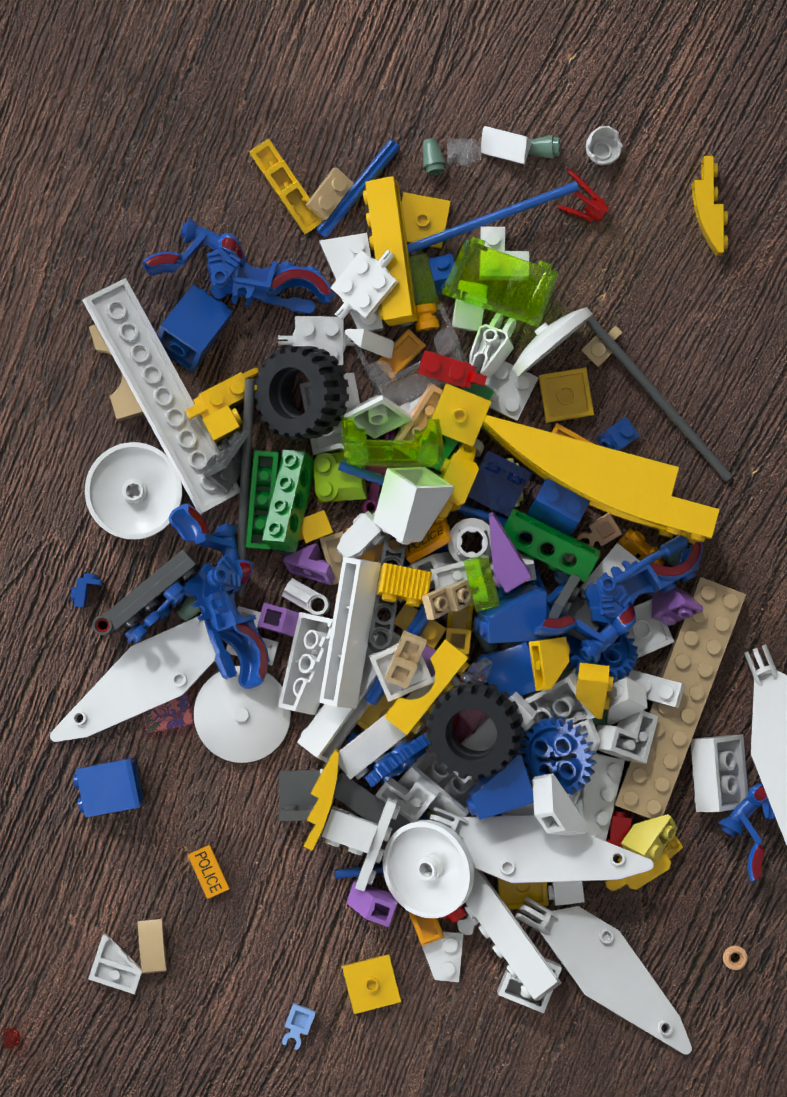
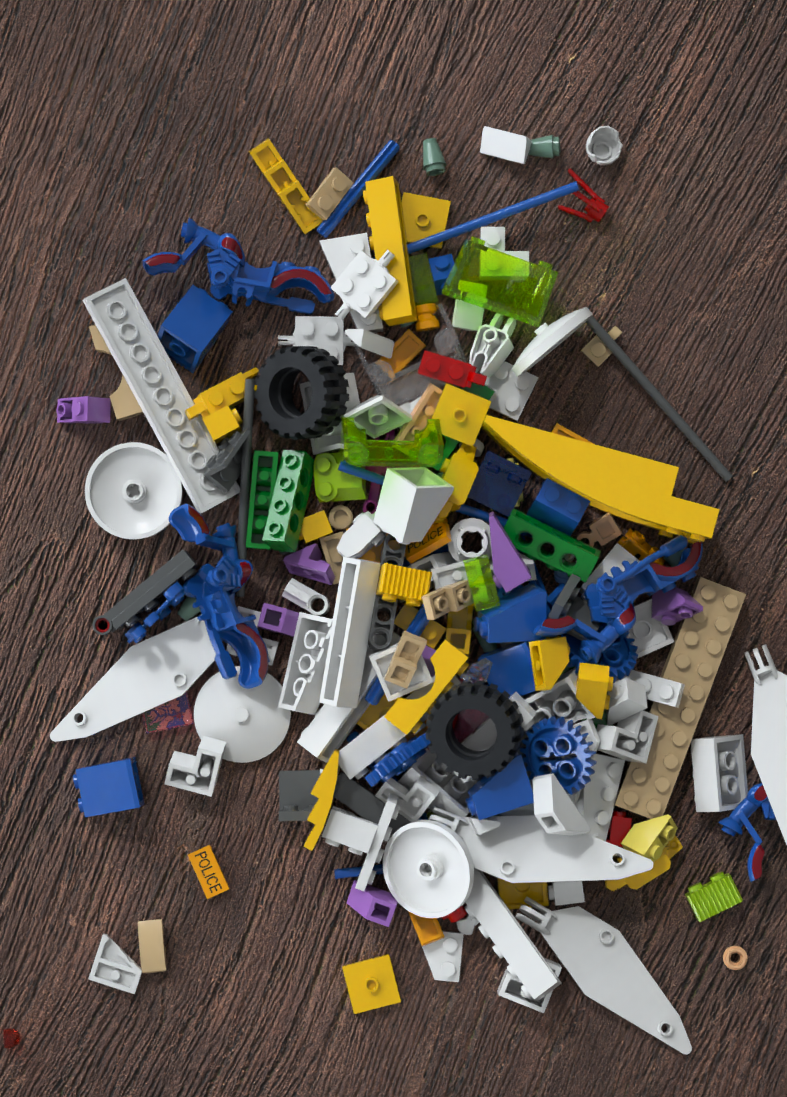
blue bracket [71,573,104,608] -> none
light blue plate [282,1003,316,1050] -> none
clear brick [447,139,481,167] -> none
yellow plate [538,368,594,423] -> none
blue bracket [596,417,640,451] -> none
yellow slope [692,156,728,256] -> none
none -> medium lavender slope [57,396,111,424]
none -> white brick [165,736,226,797]
none -> tan tile [329,505,353,530]
none -> white slope [469,817,501,836]
none -> lime brick [685,871,743,922]

